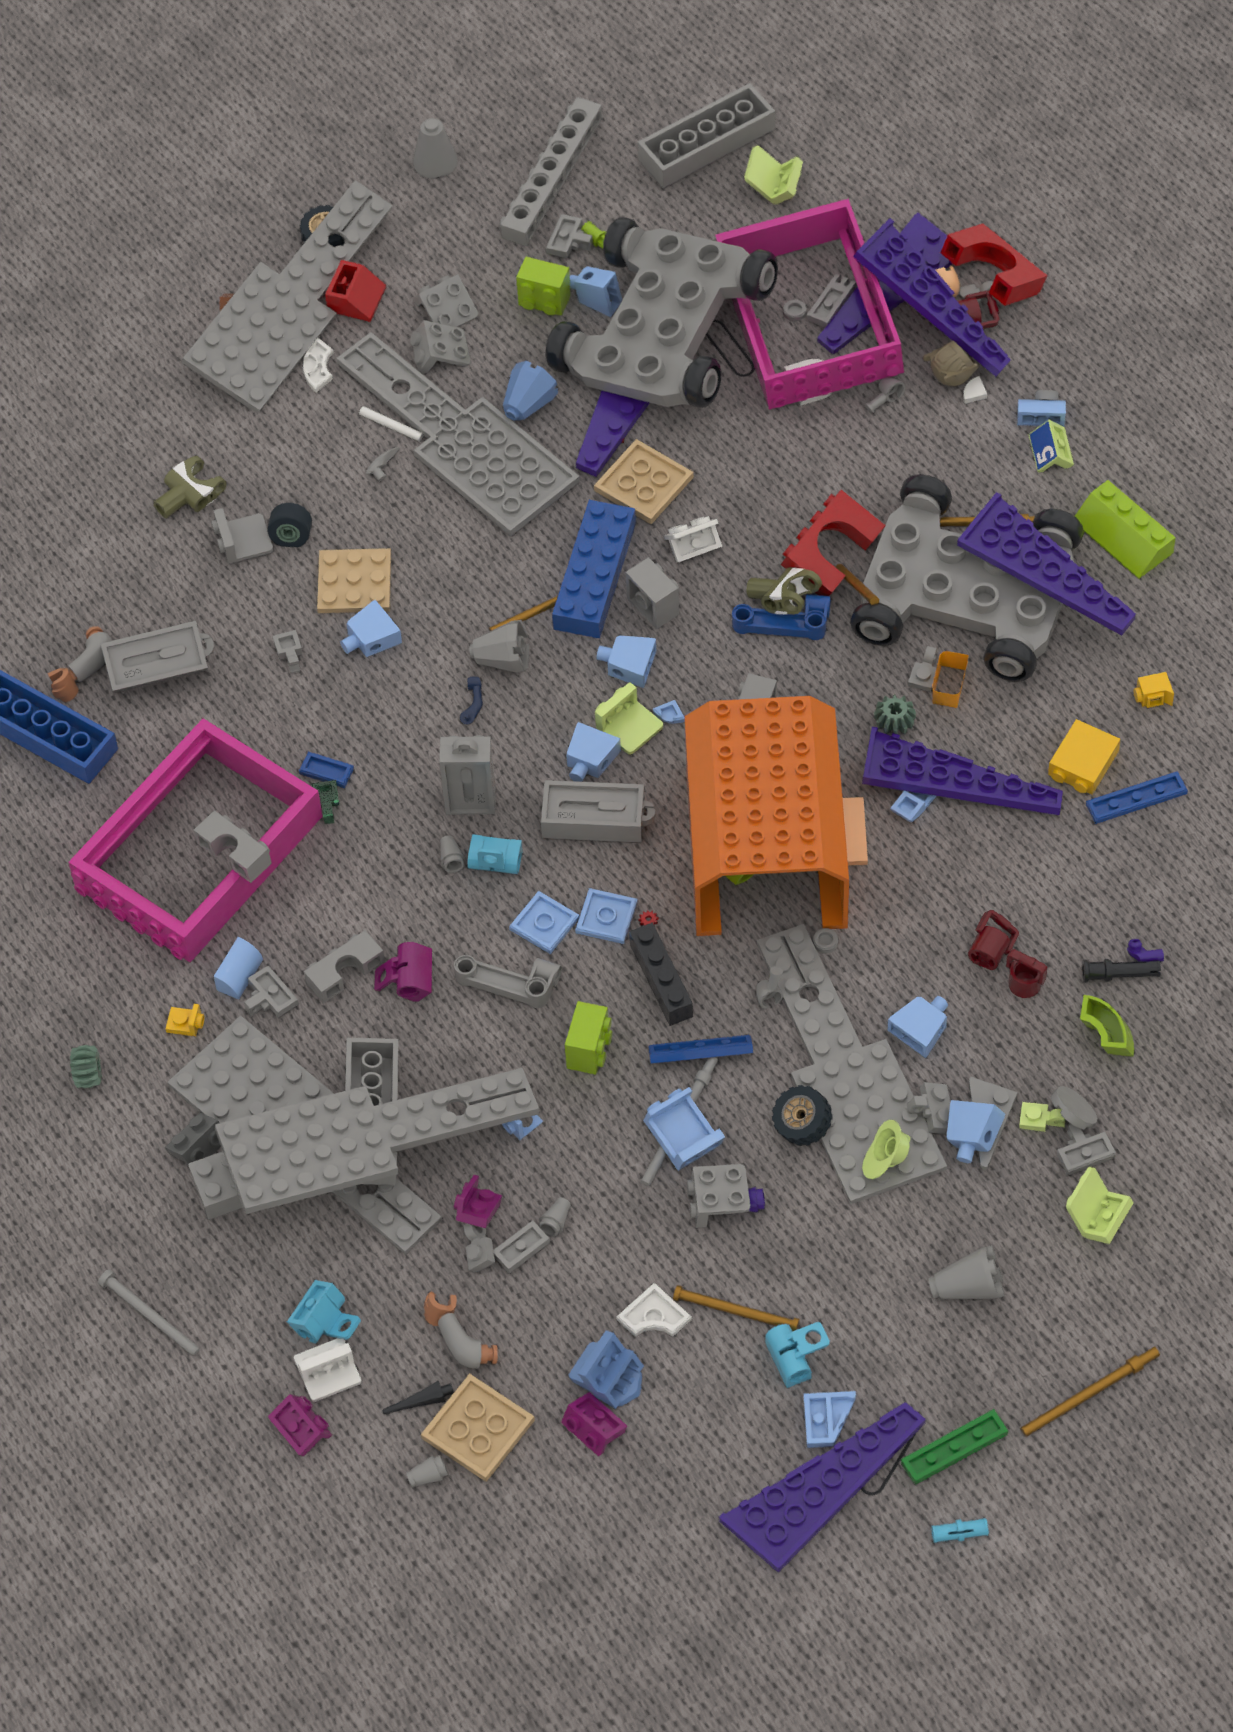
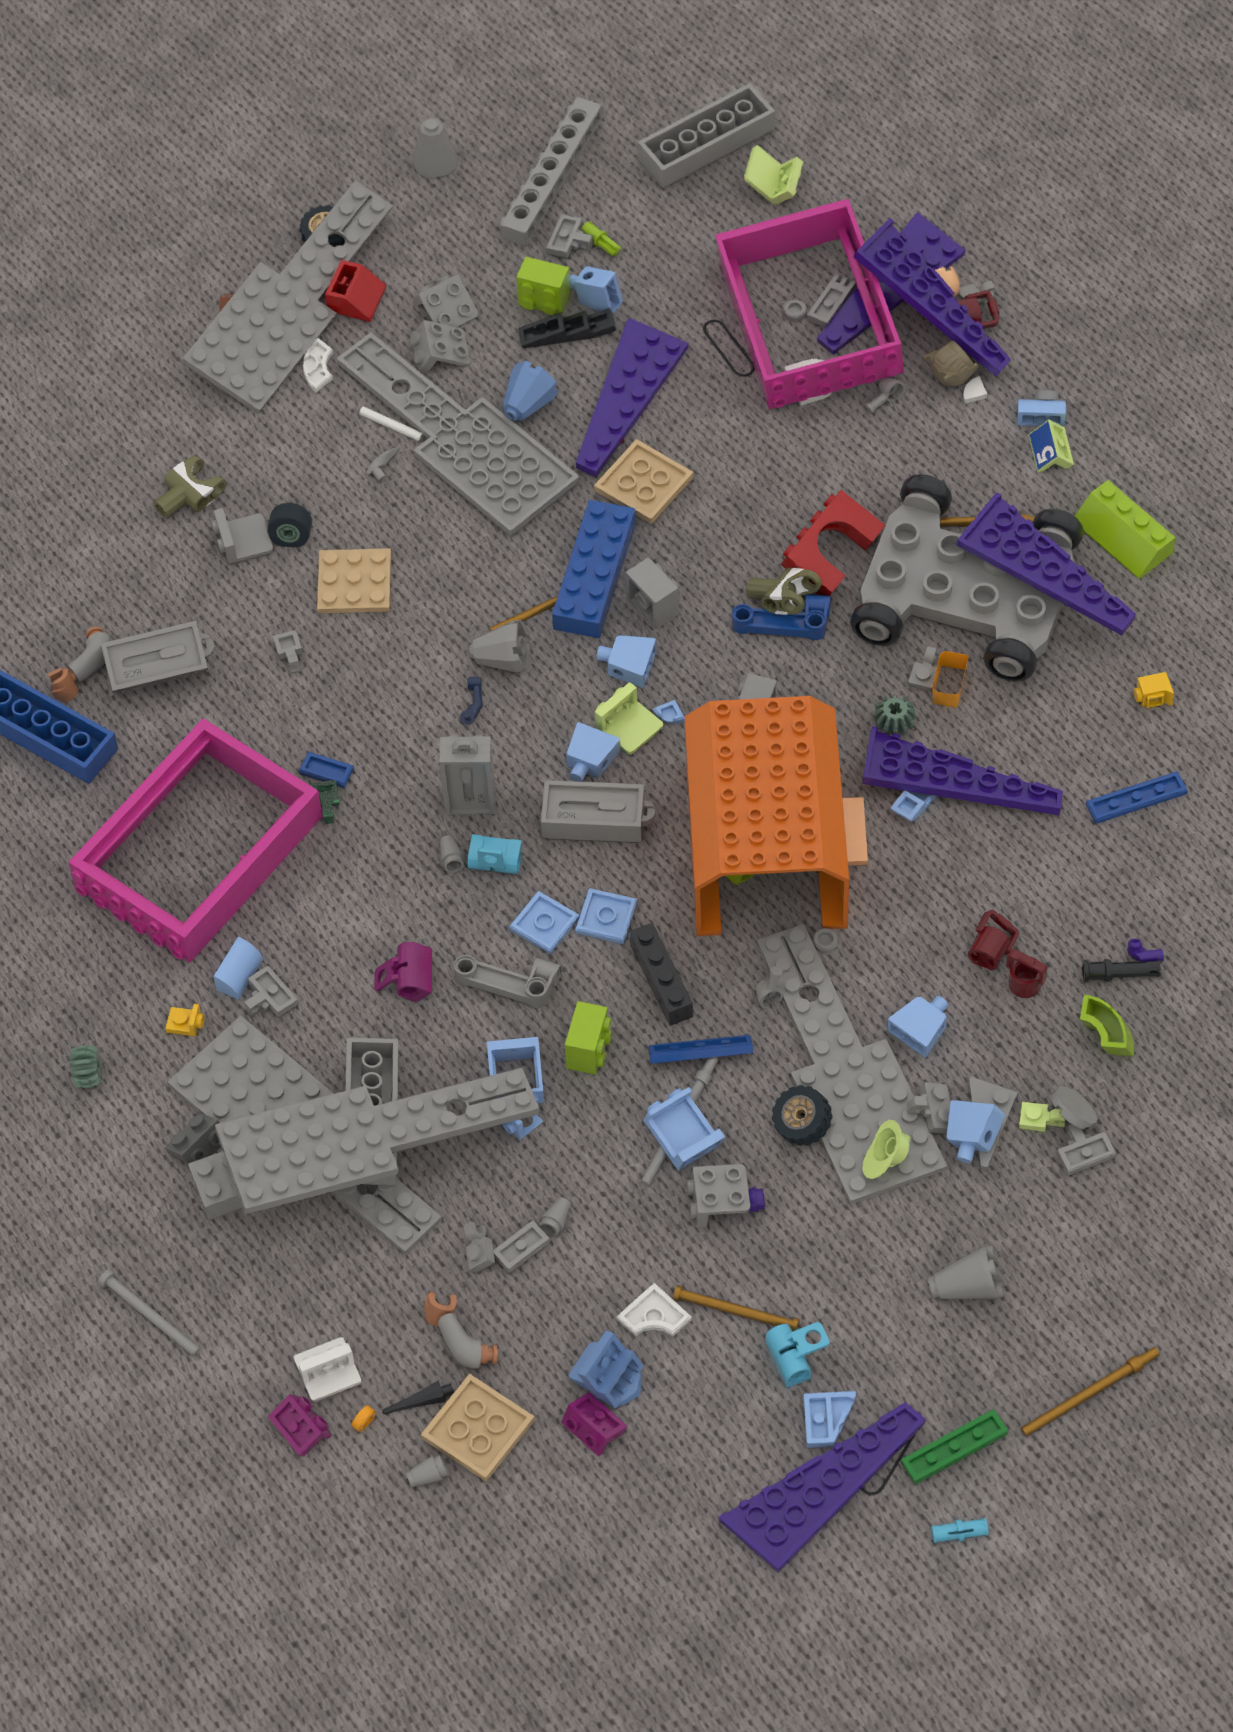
light grey arch [193,810,272,883] -> none
medium azure piece [287,1280,361,1343] -> none
light grey arch [304,930,385,1003] -> none
light blue torso [340,600,402,657] -> none
magenta bracket [454,1175,502,1228] -> none
light grey piece [545,217,778,408] -> none
red piece [638,910,659,925] -> none
white bracket [664,516,722,562] -> none
pearl gold bar [836,564,879,605] -> none
red arch [940,223,1048,306] -> none
yellow brick [1048,719,1121,795] -> none
yellowish green bracket [1066,1167,1134,1244] -> none
none -> light orange tile [351,1405,376,1432]
none -> light blue window [487,1037,544,1104]
none -> black slope [518,308,617,348]

